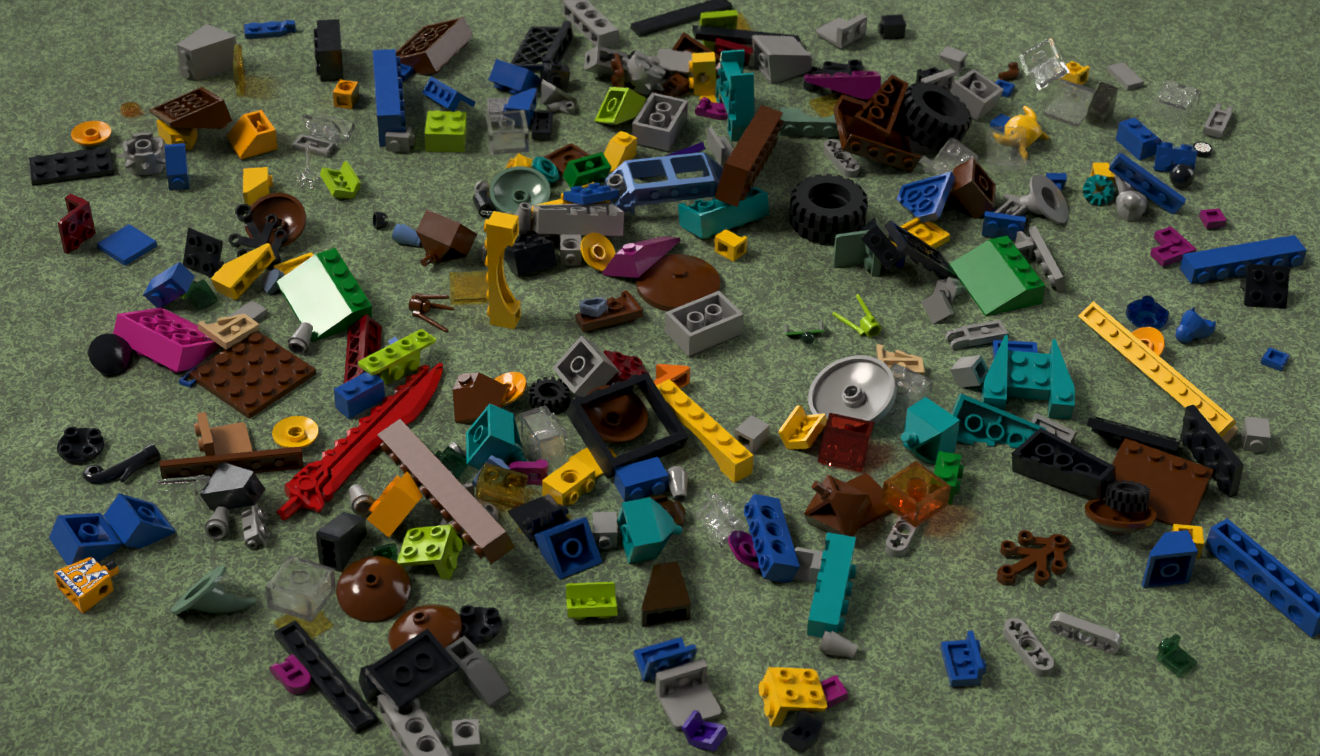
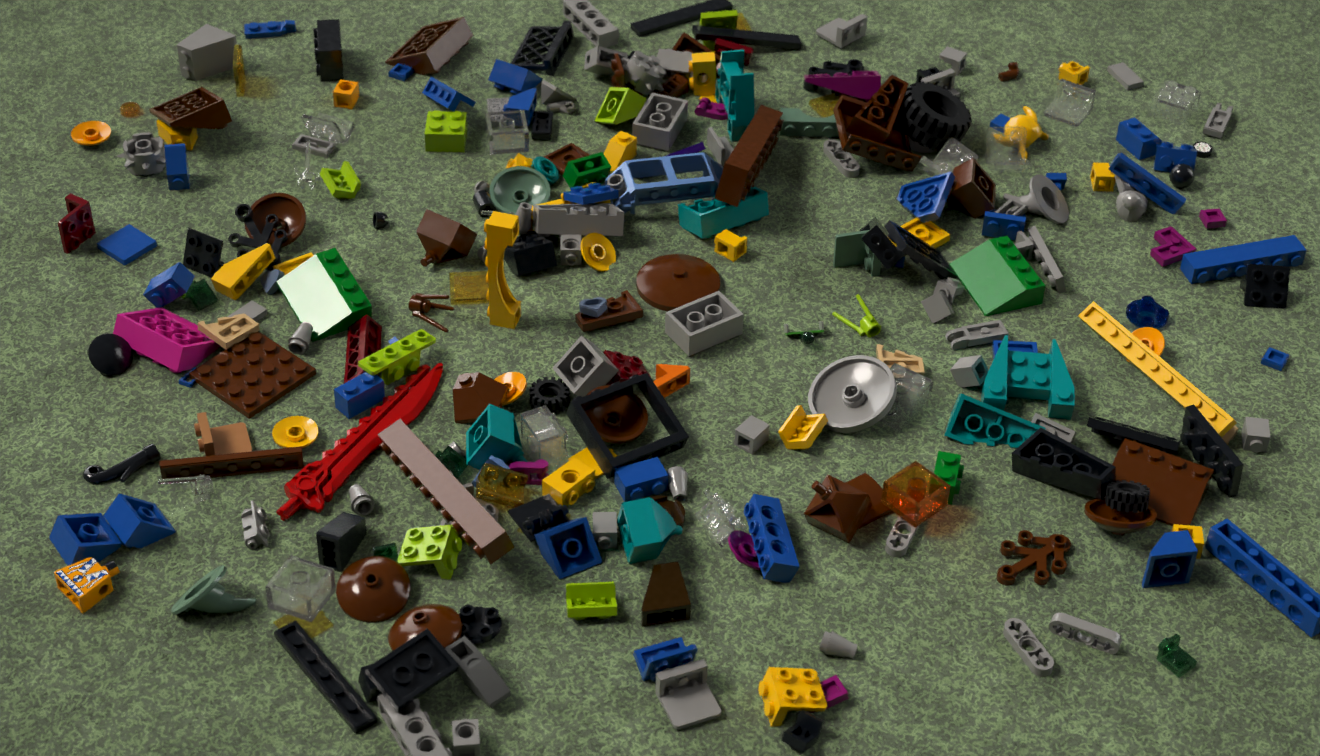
black plate [29,147,114,186] -> none
black dish [57,426,104,463] -> none
black slope [199,463,265,511] -> none
light grey cone [205,507,229,540] -> none
light orange slope [227,110,278,160] -> none
yellow slope [243,167,273,206] -> none
magenta plate [270,654,311,694] -> none
light orange slope [366,472,423,537] -> none
blue brick [372,49,406,147] -> none
light grey bracket [385,127,416,153] -> none
medium blue cone [392,224,422,247] -> none
black brick [540,61,570,89] -> none
magenta wedge [603,236,681,278] -> none
yellow arch [656,379,754,483] -> none
dark purple bracket [682,710,728,751] -> none
light grey slope [752,35,812,84] -> none
black tyre [789,174,868,245] -> none
light grey panel [792,547,823,584] -> none
teal wedge [807,532,857,638] -> none
clear red slope [818,413,874,472] -> none
black brick [877,14,906,40] -> none
teal piece [901,397,960,465] -> none
blue bracket [940,631,986,687] -> none
light grey brick [950,69,1004,120] -> none
blue tile [995,79,1015,98] -> none
clear brick [1019,37,1069,91] -> none
teal gear [1083,174,1115,206] -> none
clear smoke slope [1085,82,1118,129] -> none
blue piece [1175,307,1216,344] -> none

